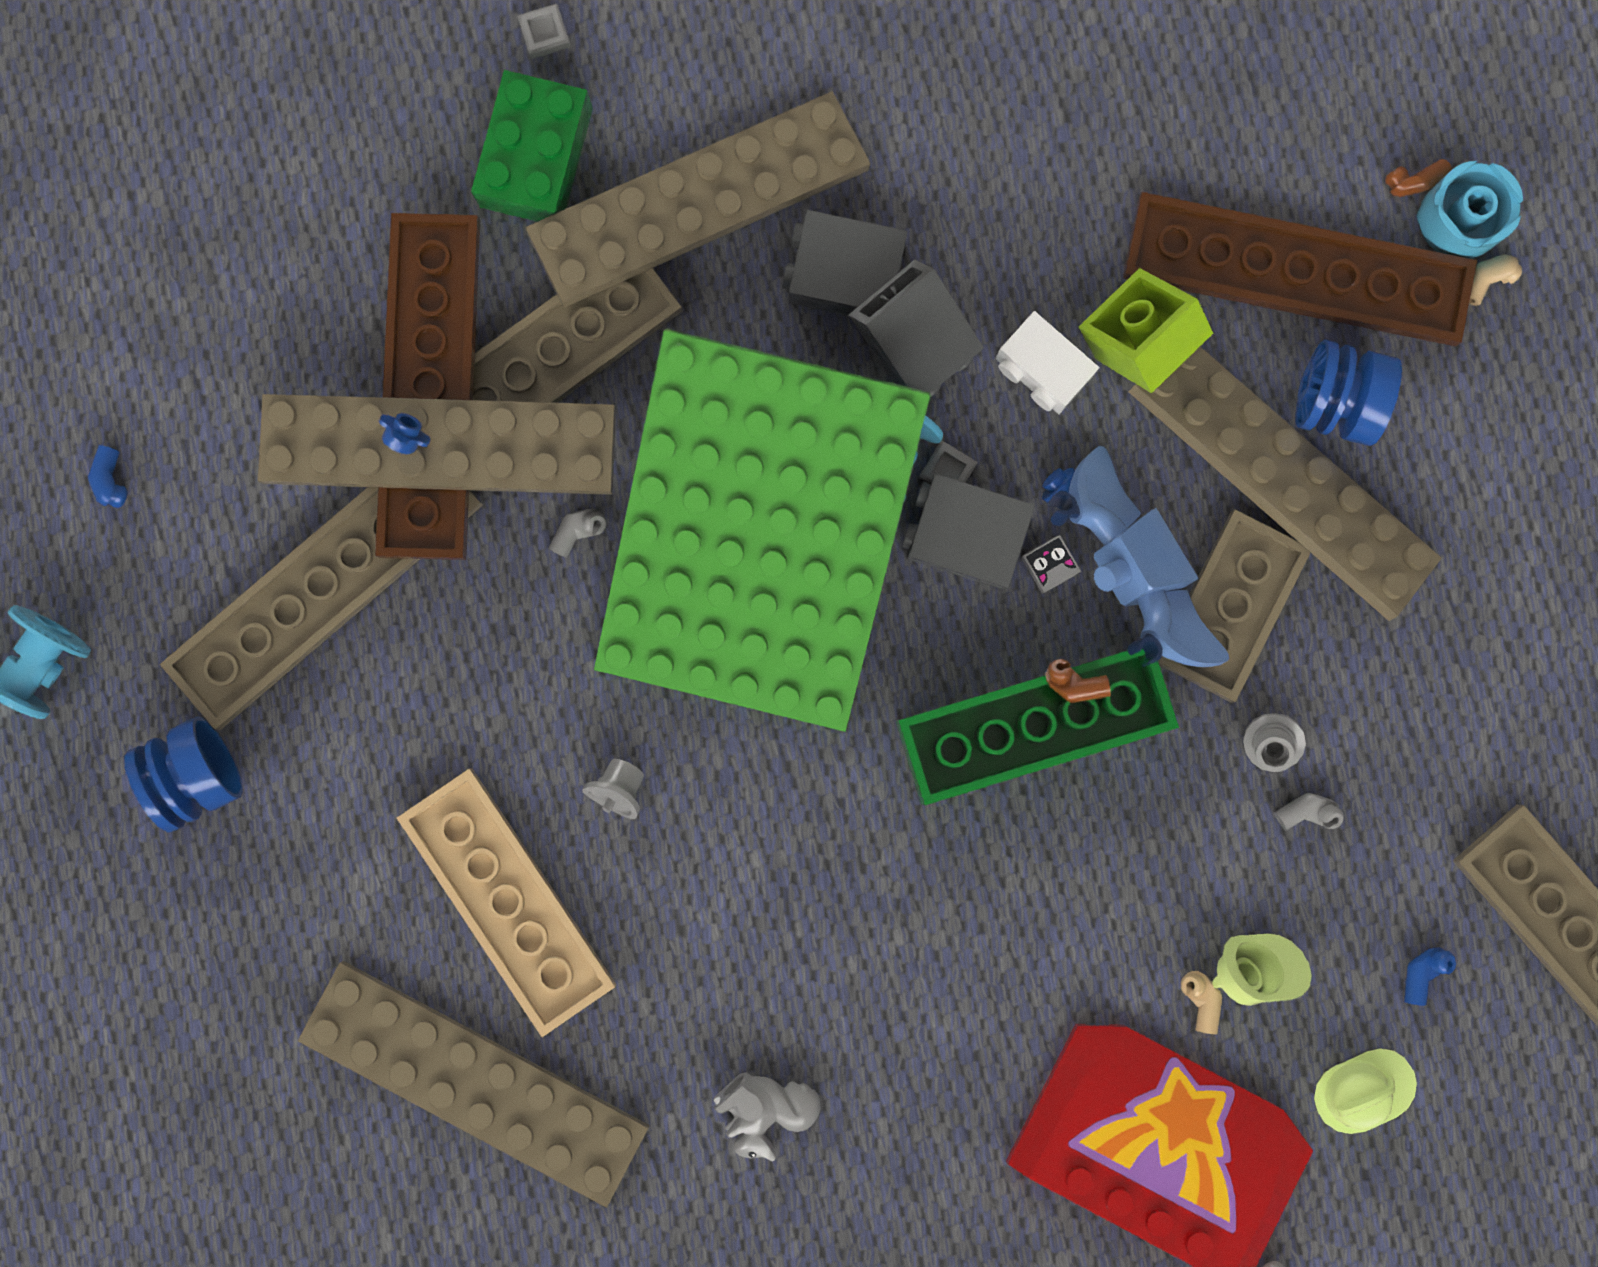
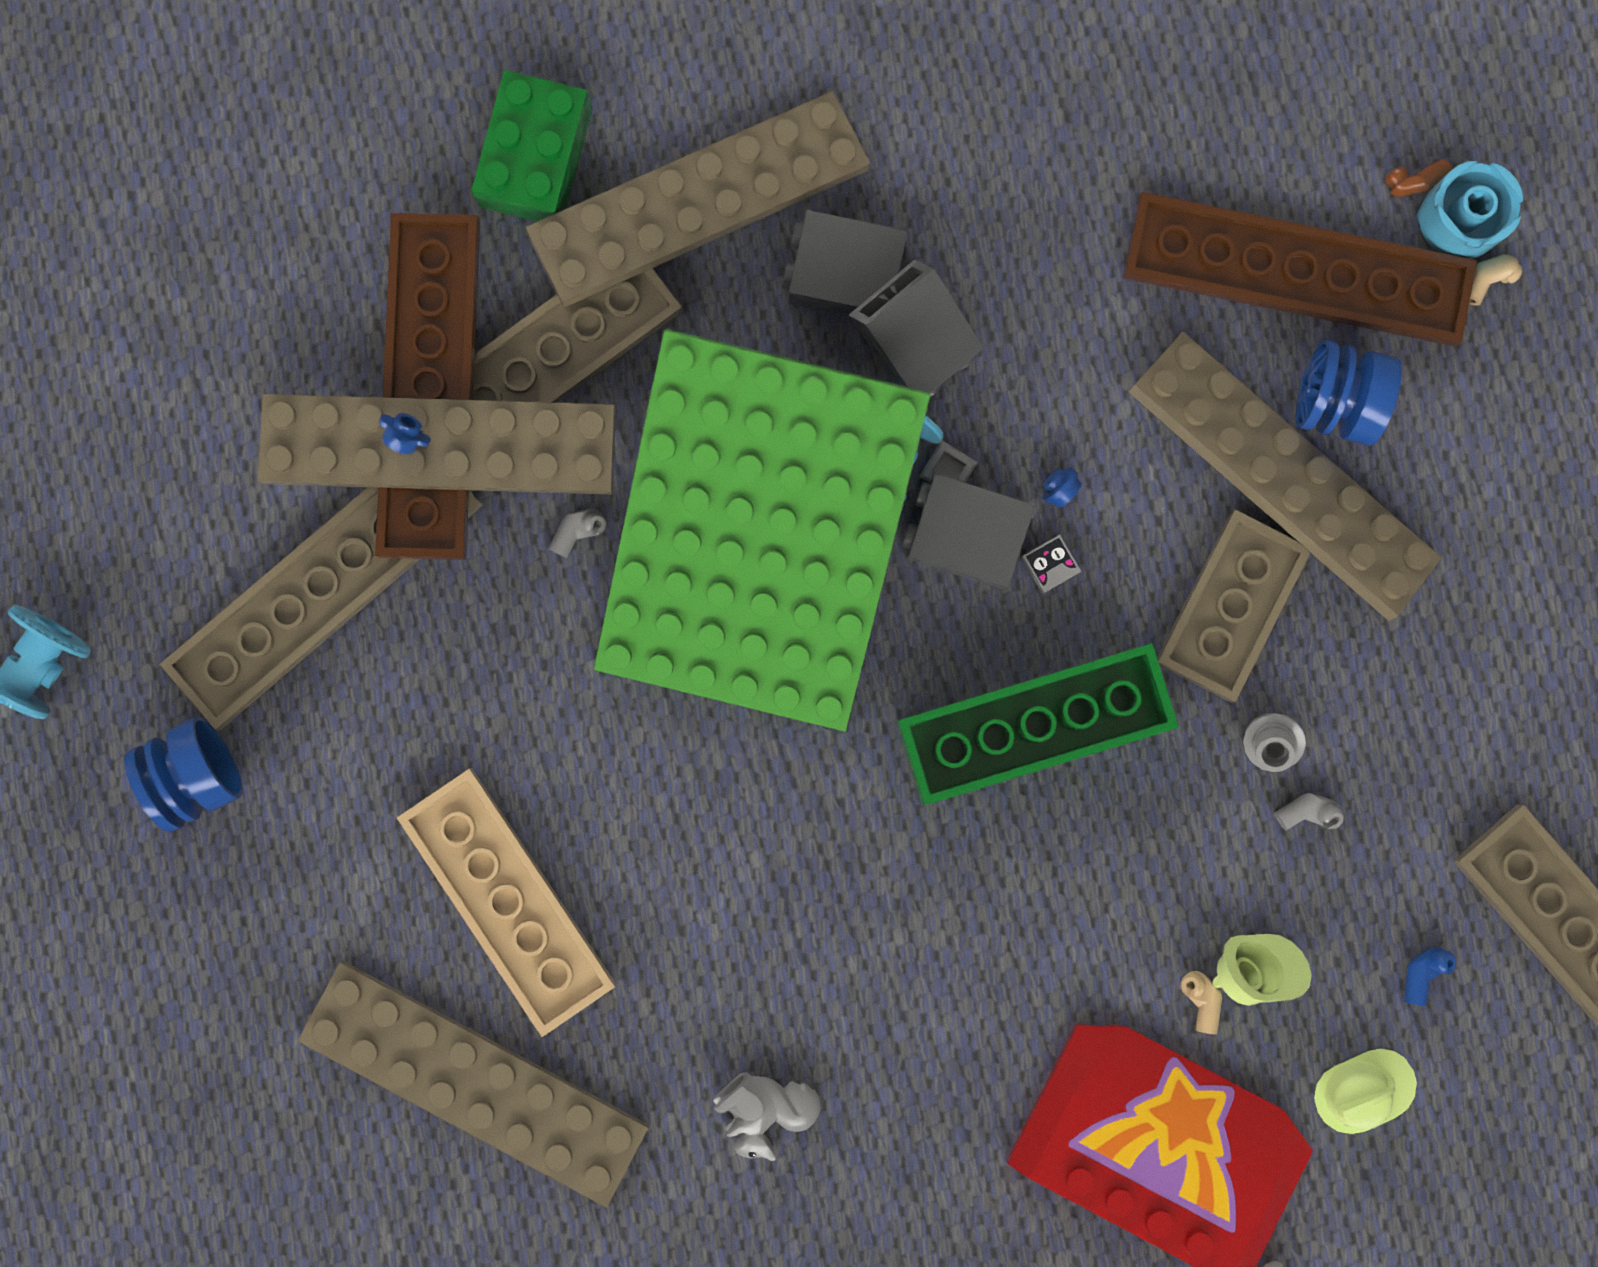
blue arm [88,445,128,508] -> none
light grey tile [517,3,571,59] -> none
light grey piece [582,759,644,819] -> none
white brick [995,311,1100,414] -> none
dark orange arm [1046,659,1111,703] -> none
medium blue torso [1047,446,1229,667] -> none
lime brick [1078,268,1213,393] -> none

